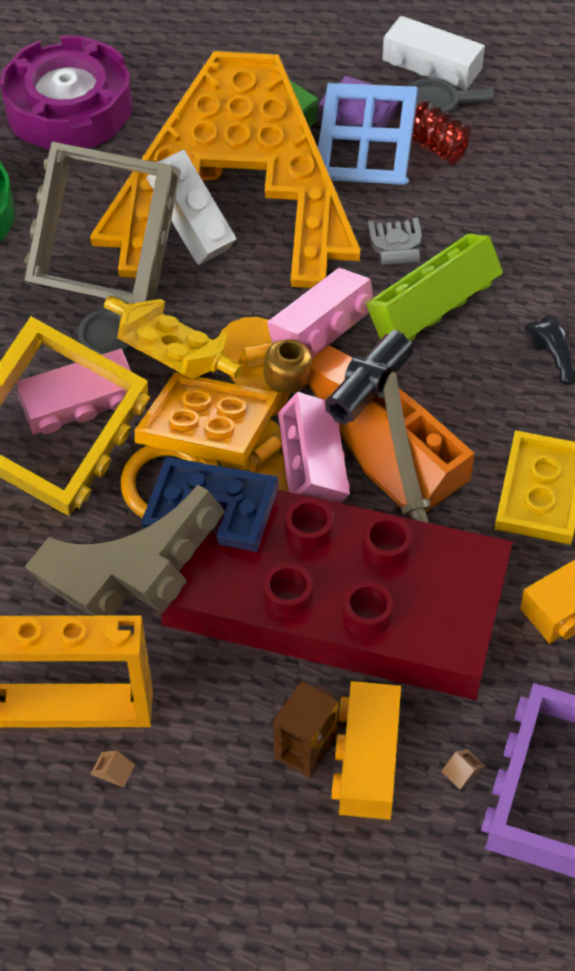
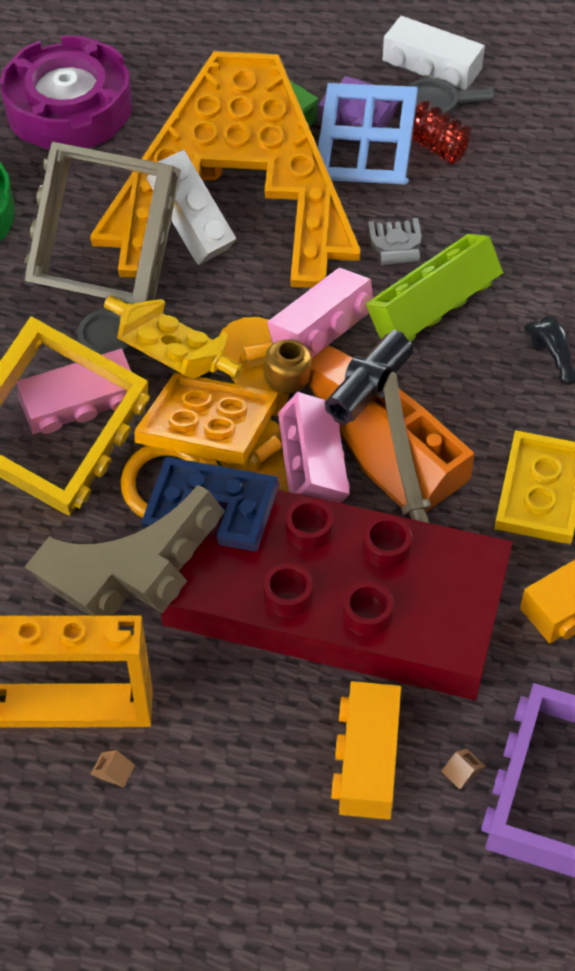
reddish brown brick [273,681,338,778] -> none

